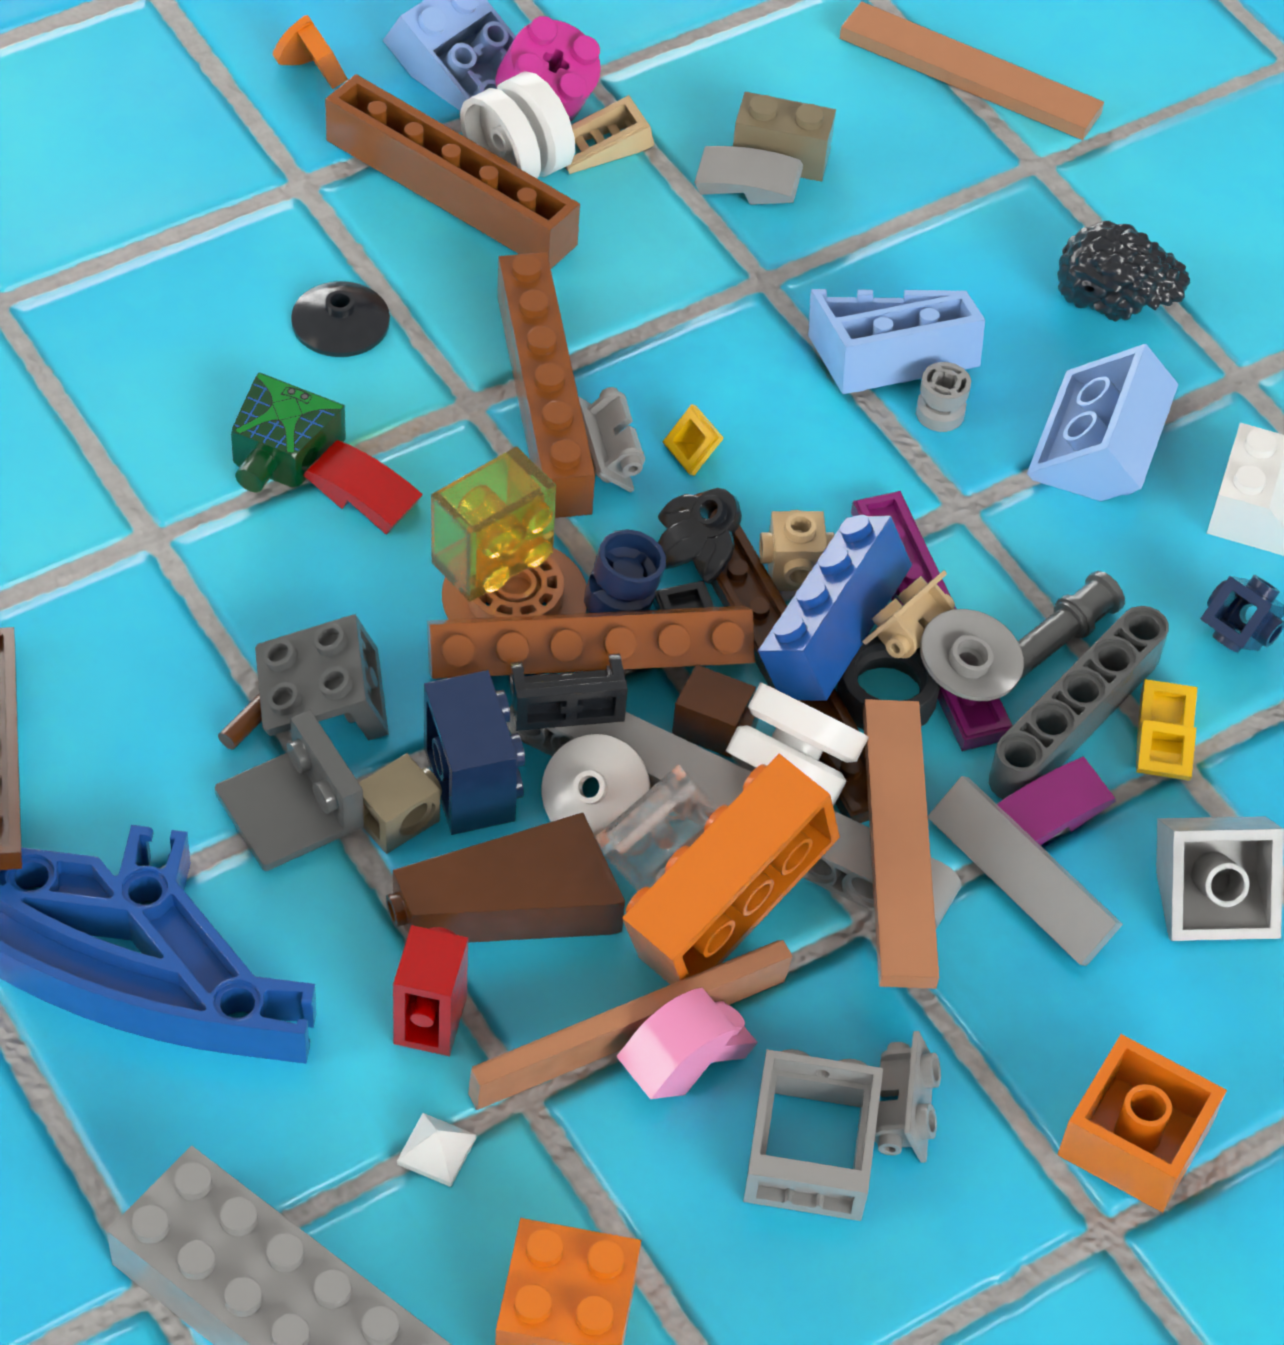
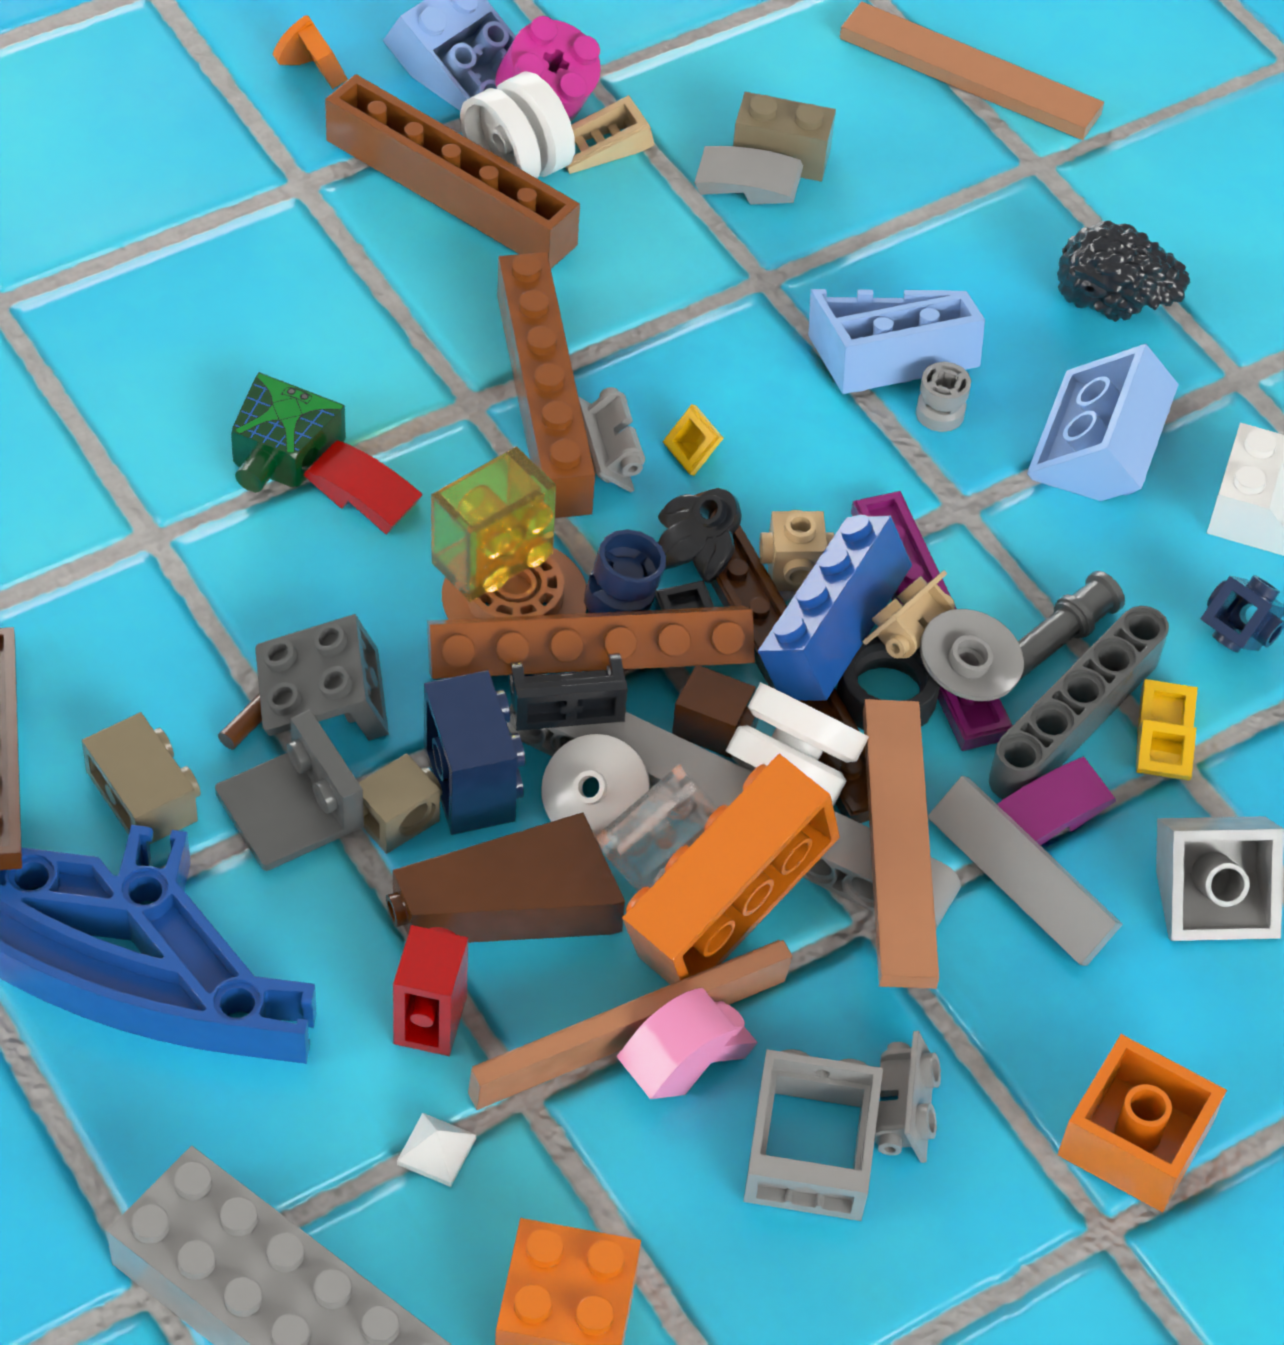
black dish [291,281,390,357] -> none
none -> dark tan brick [82,712,201,845]

